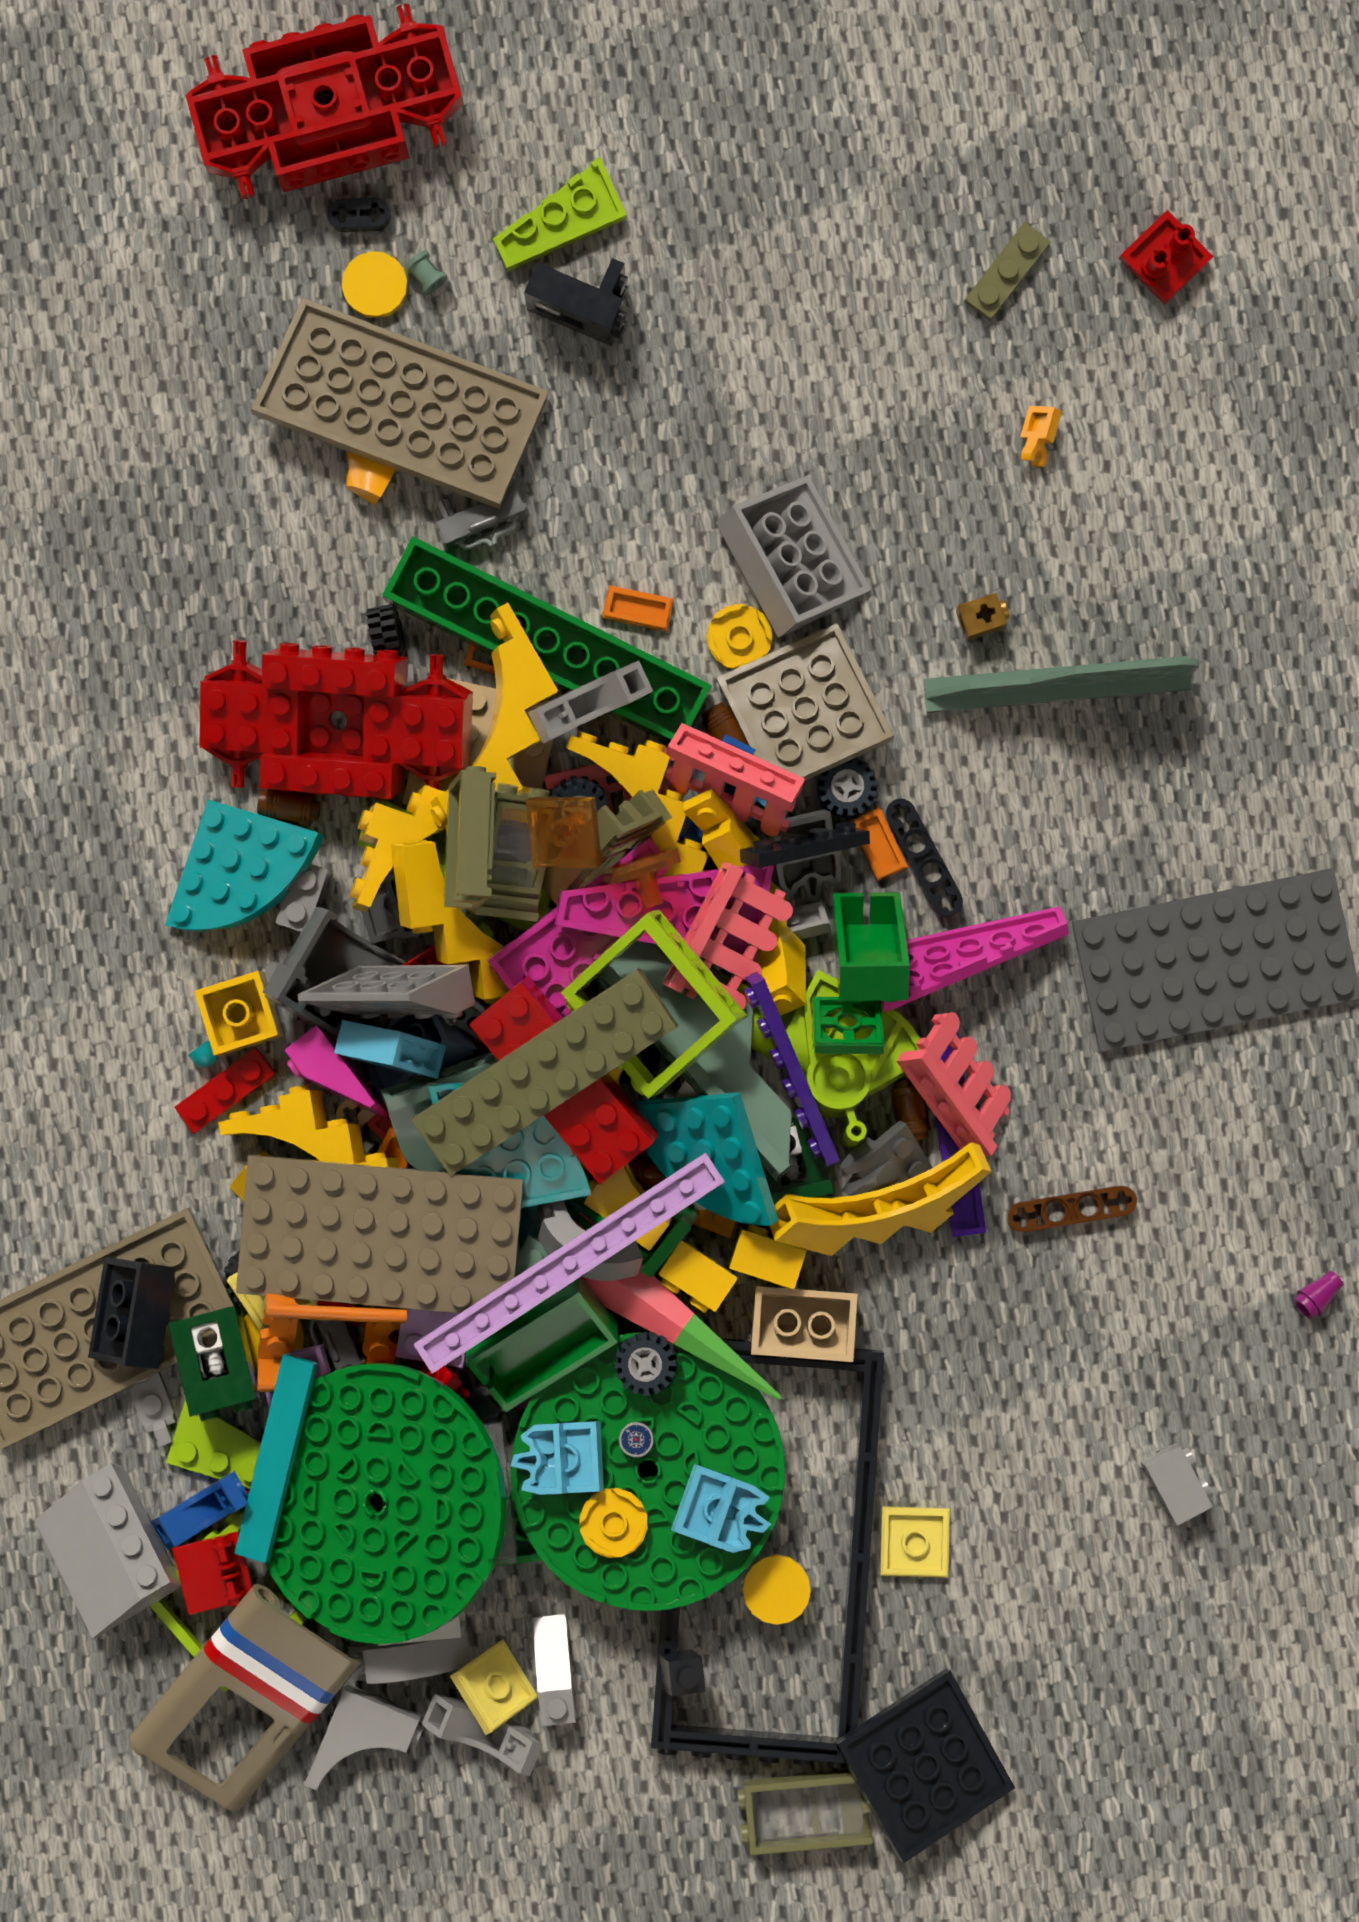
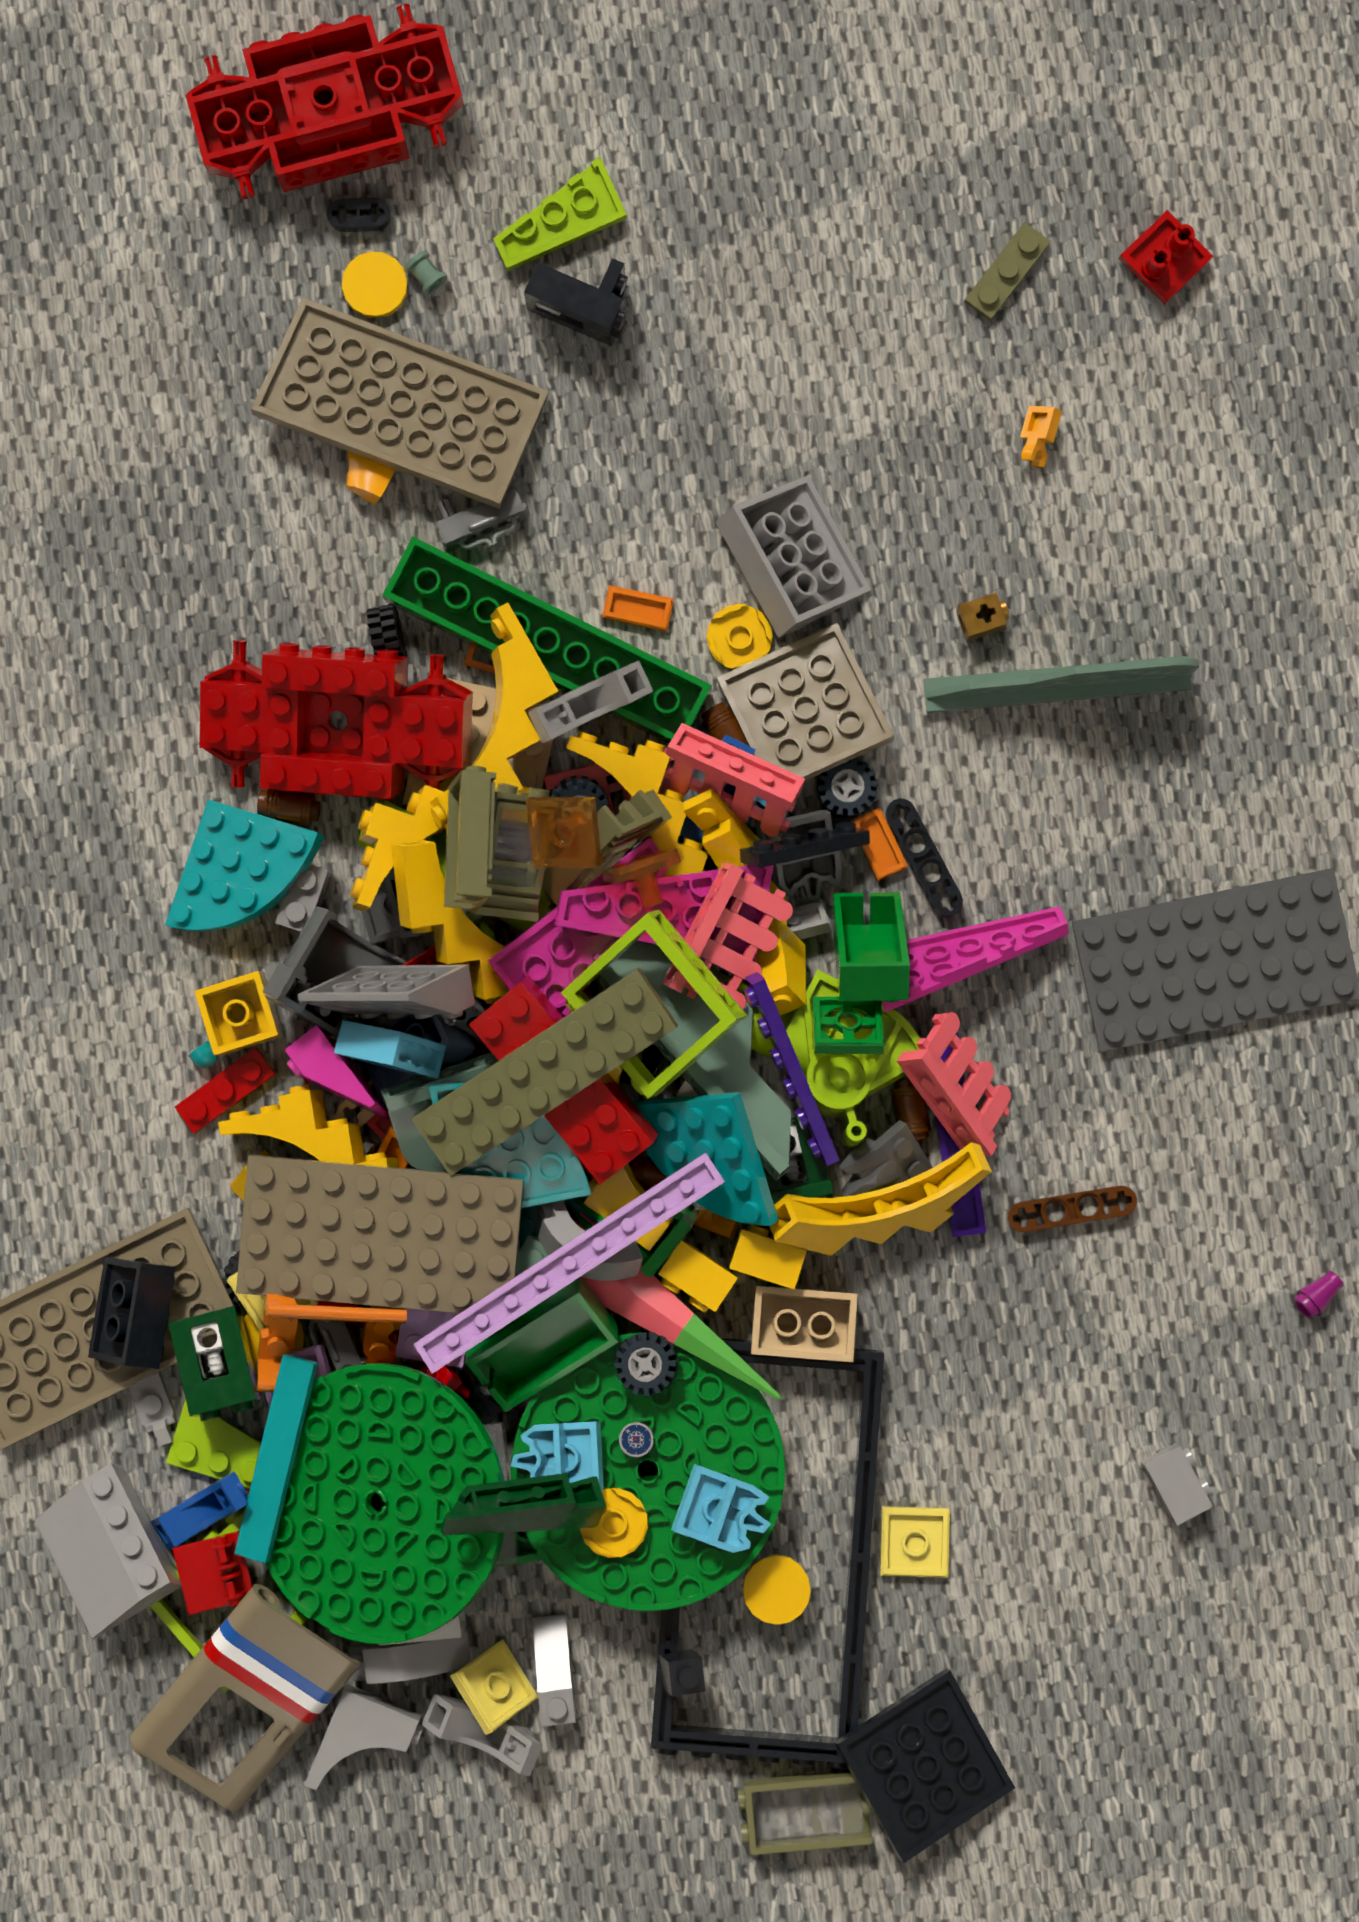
none -> dark green wedge [441,1473,606,1536]

